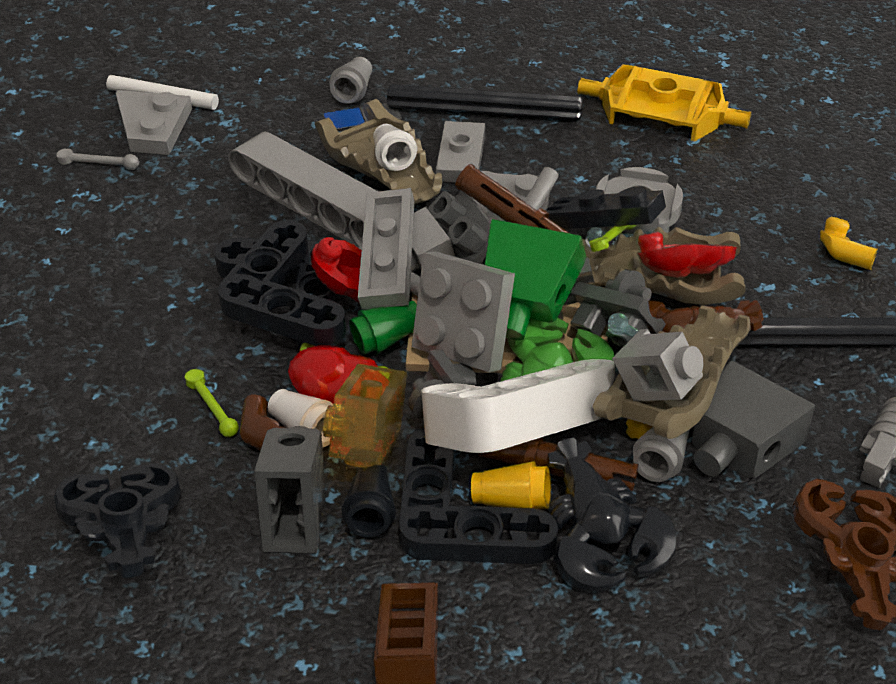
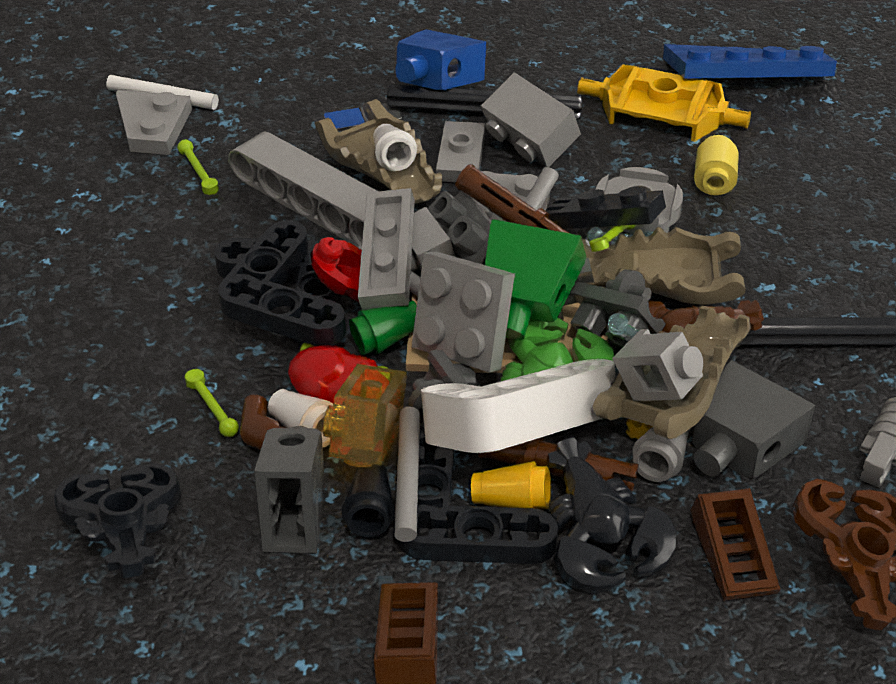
light grey hinge [56,149,139,170] -> none
light grey cone [329,57,372,104] -> none
red arm [637,231,737,278] -> none
yellow arm [820,217,878,270] -> none
none -> lime hinge [177,139,219,195]
none -> light grey bar [394,407,420,542]
none -> blue torso [395,29,486,90]
none -> light grey brick [481,72,581,167]
none -> blue wing [663,44,837,79]
none -> reddish brown slope [690,488,780,600]
none -> light yellow brick [694,135,739,195]

